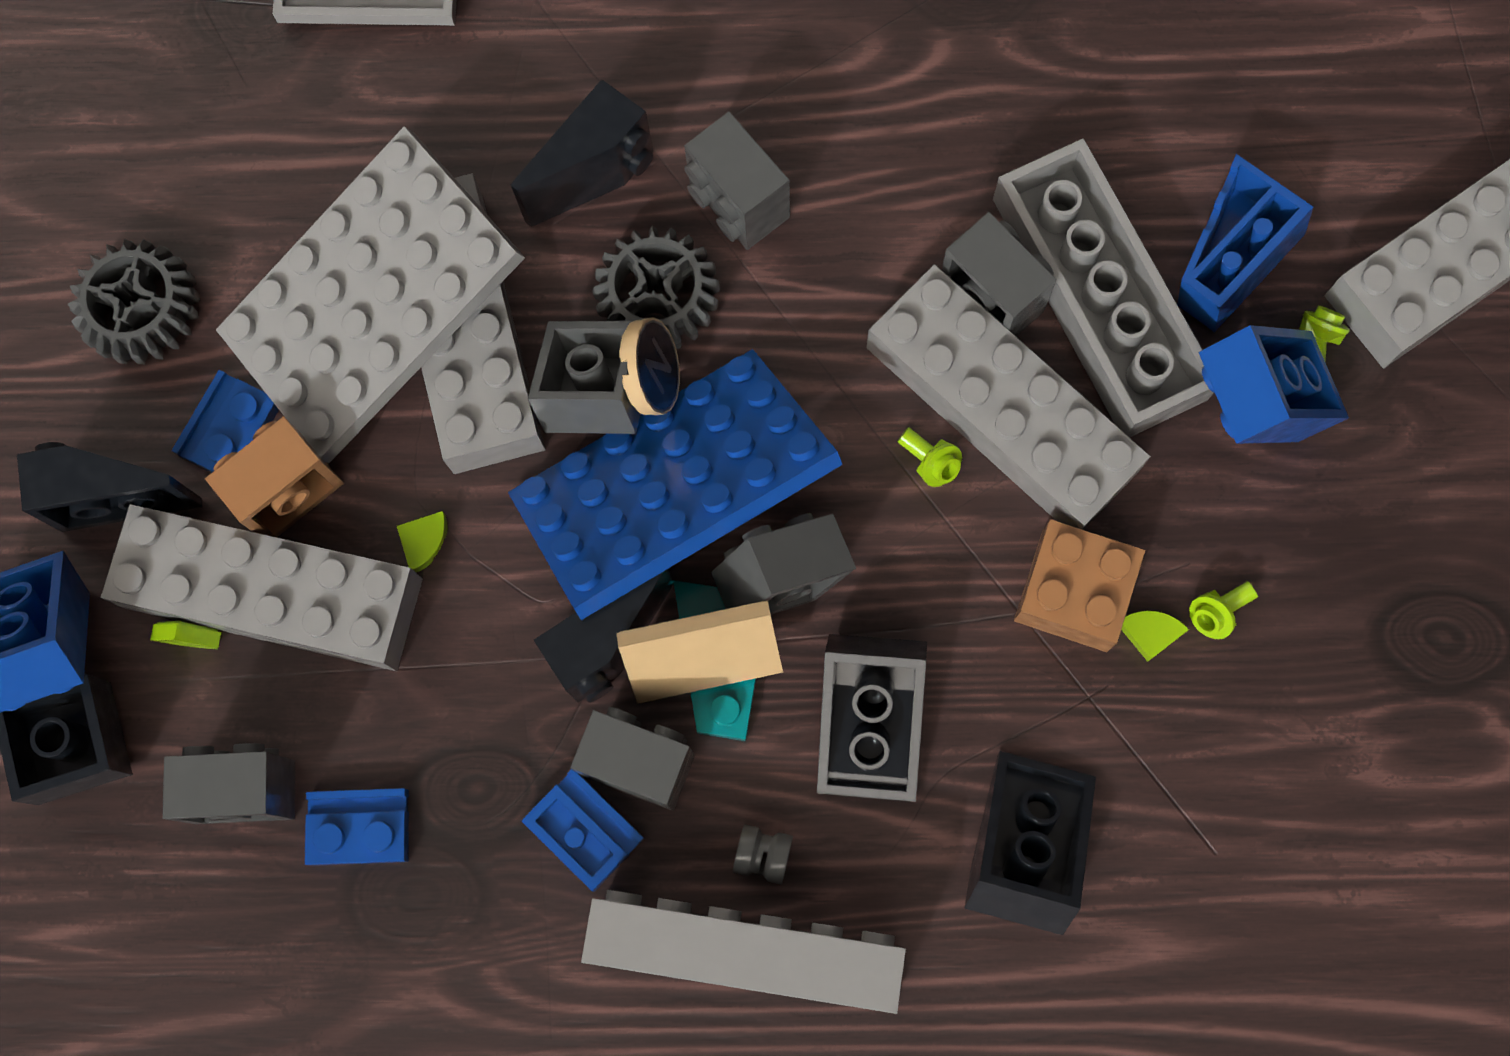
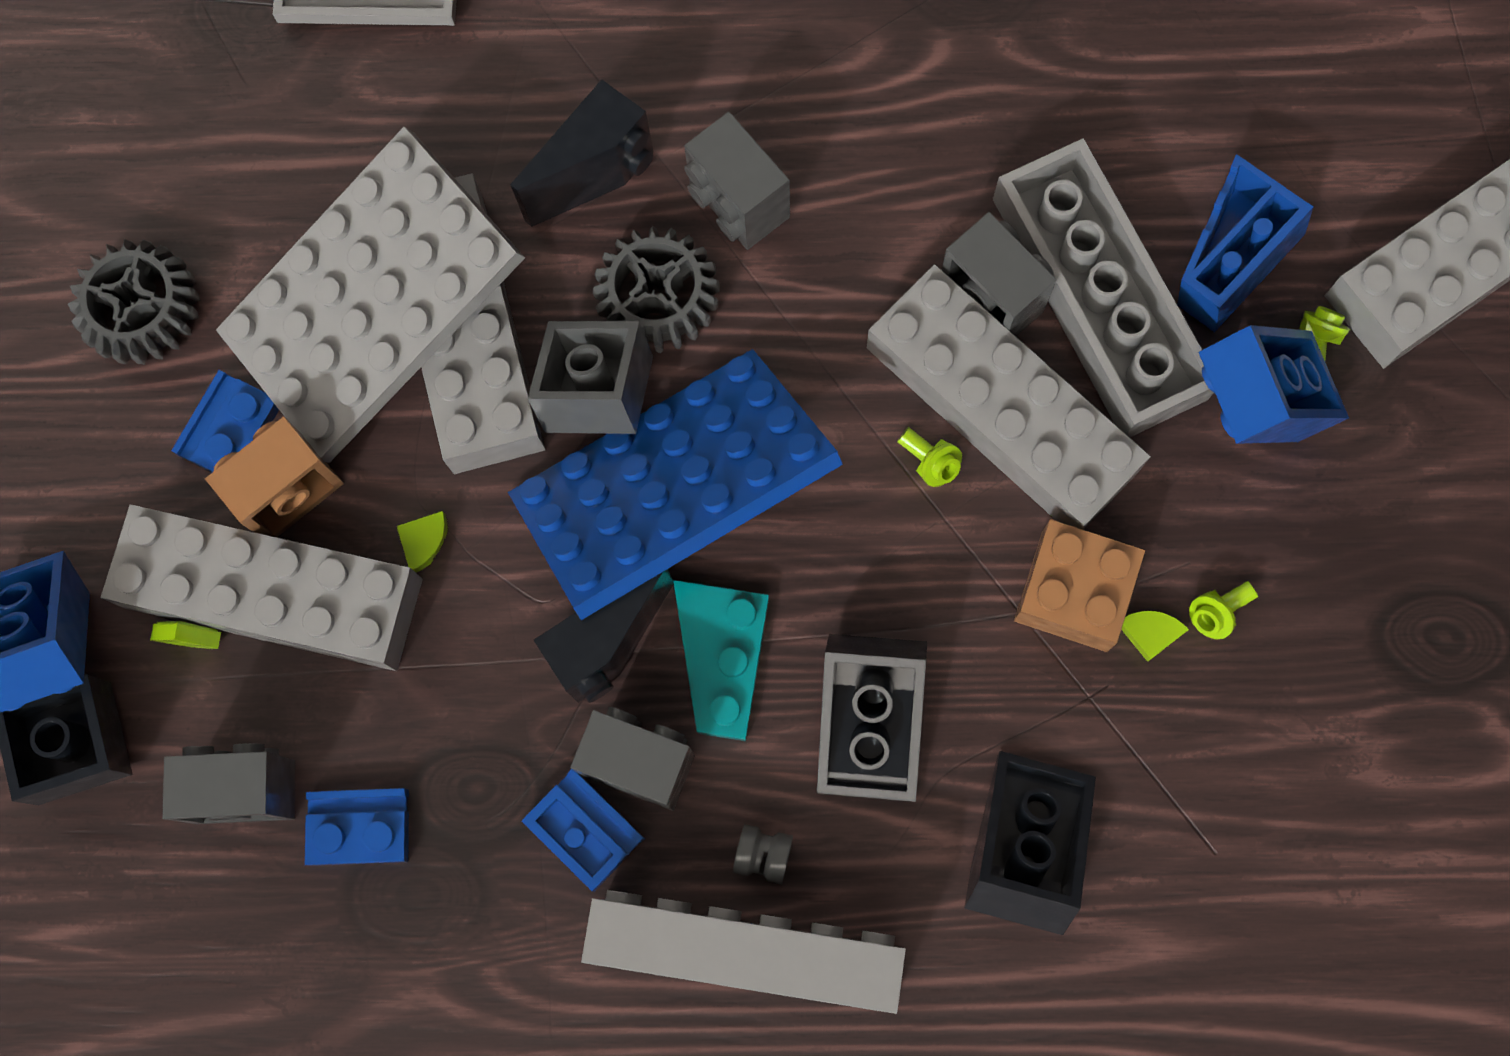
black slope [17,442,203,532] -> none
tan tile [616,601,783,704] -> none
tile [619,317,680,416] -> none
dark grey brick [711,513,856,614] -> none

